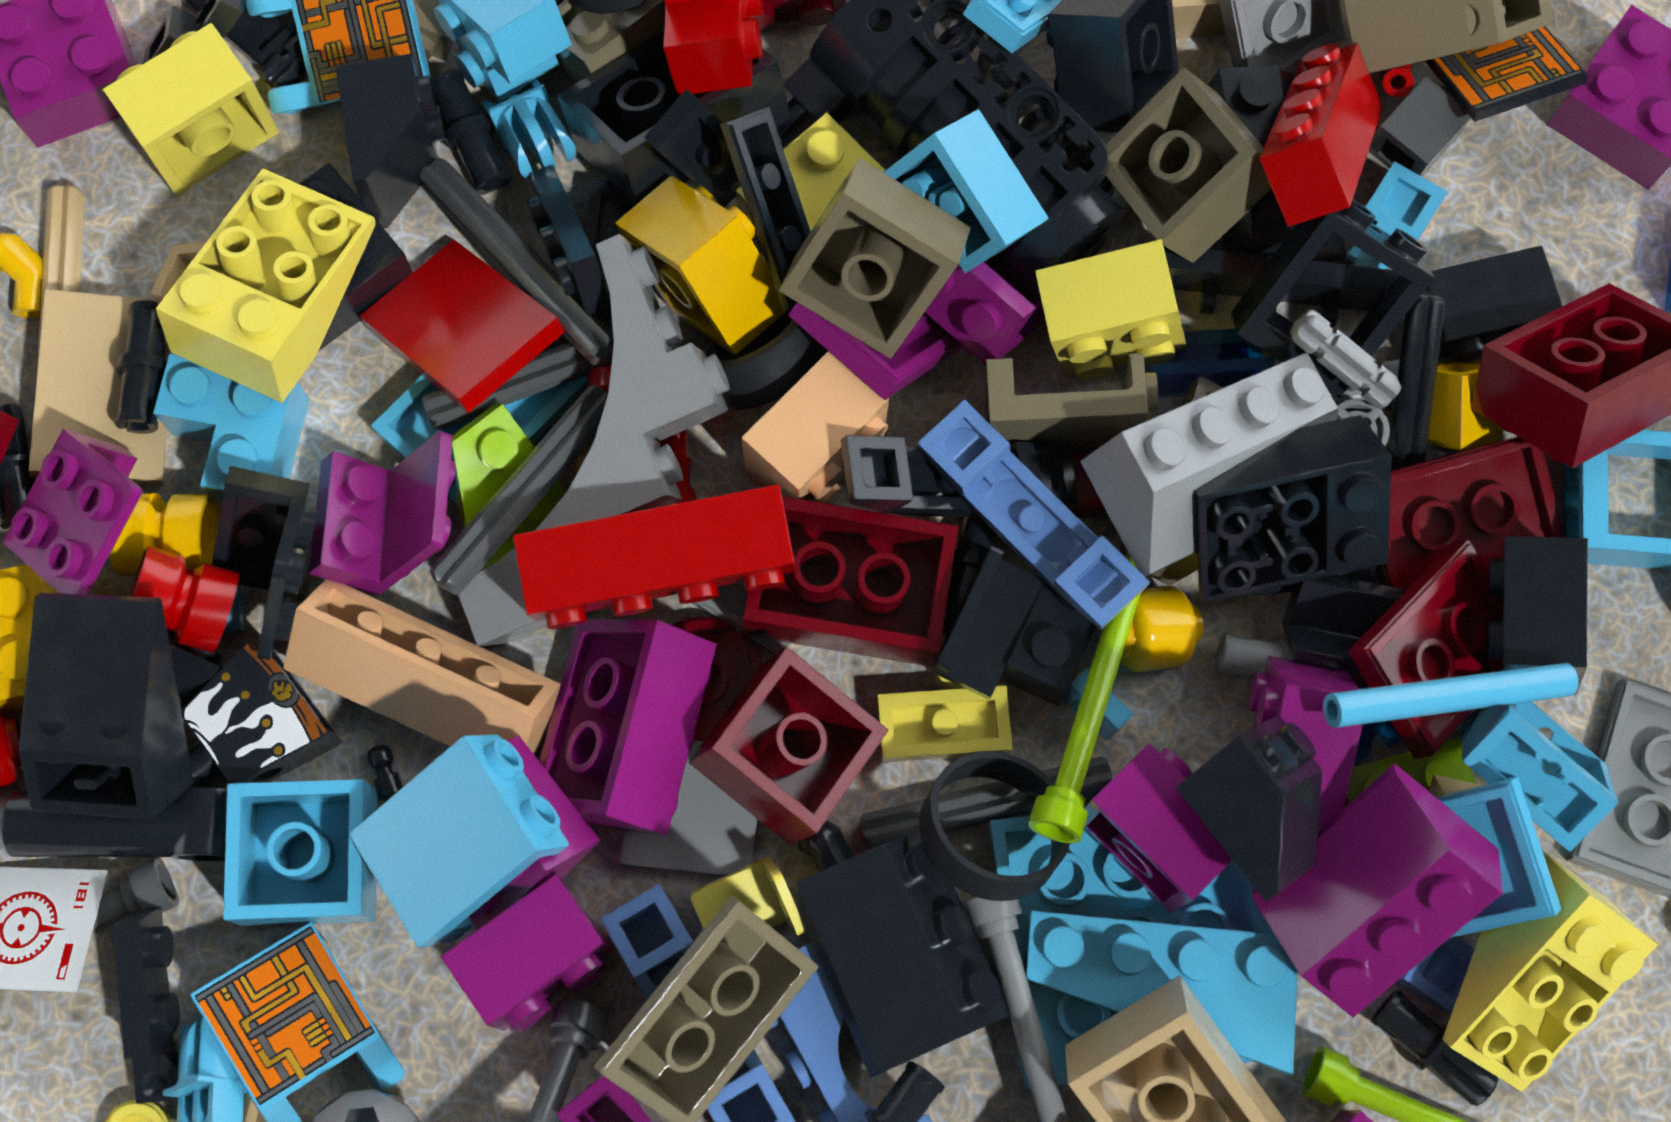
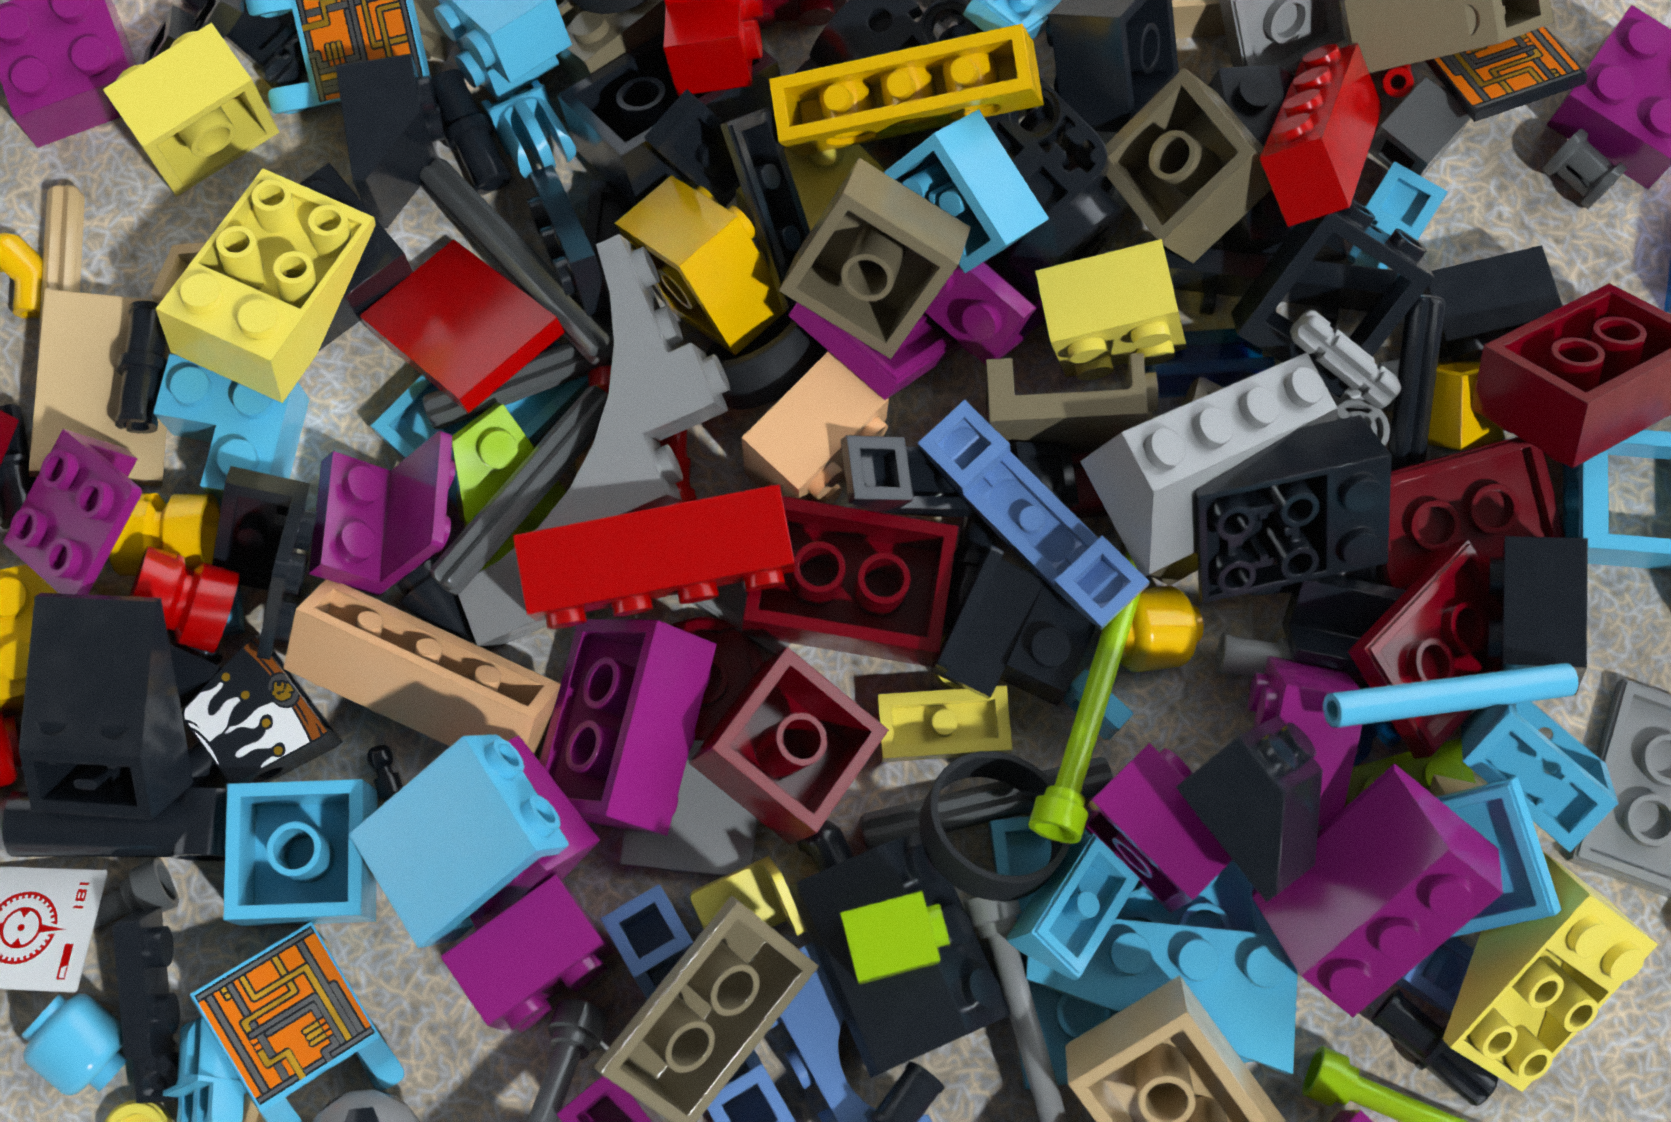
none -> medium azure head [21,993,128,1095]
none -> black cone [397,556,475,643]
none -> yellow brick [769,24,1044,157]
none -> lime brick [840,891,950,984]
none -> medium azure slope [1006,834,1140,980]
none -> dark grey bush [1543,128,1628,209]

